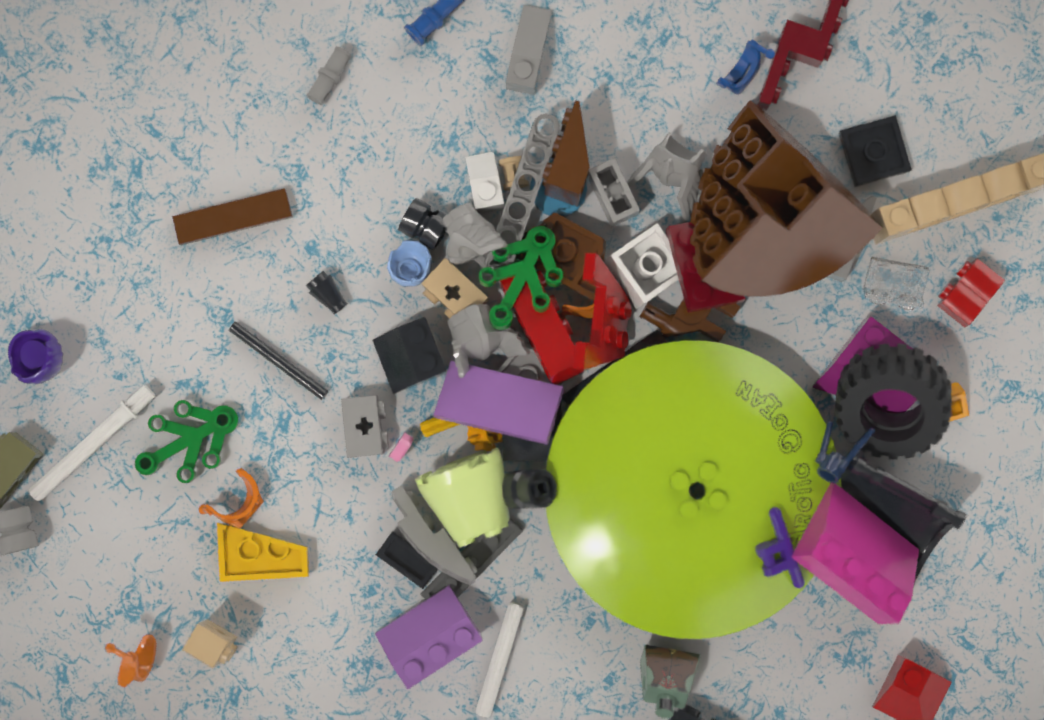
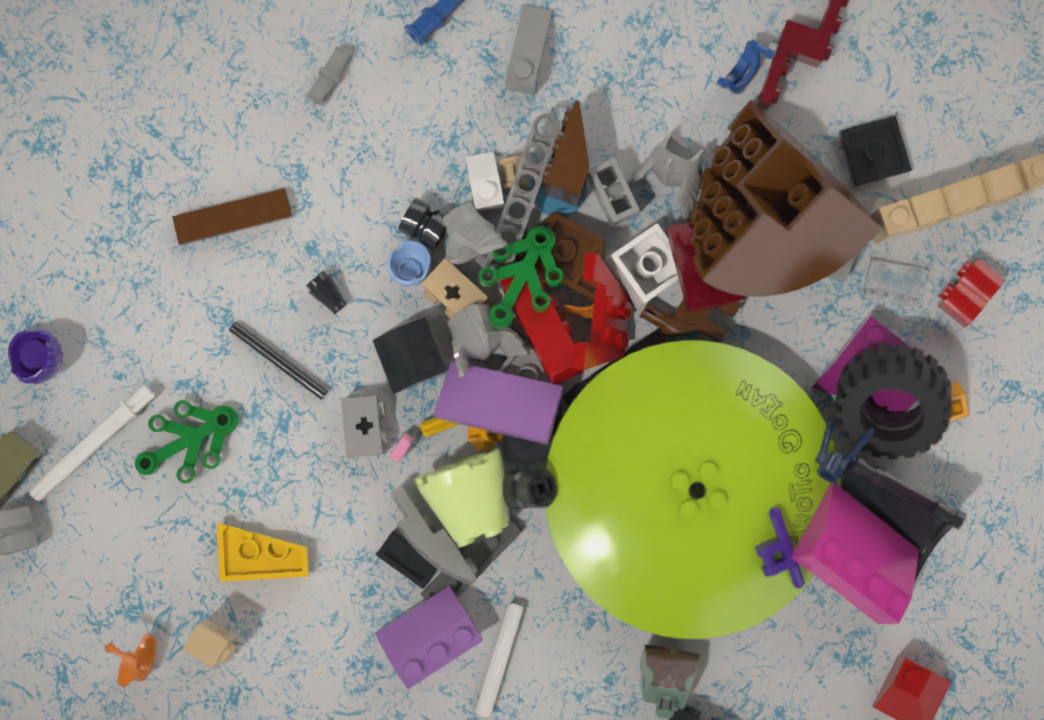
orange helmet [199,468,264,529] -> none

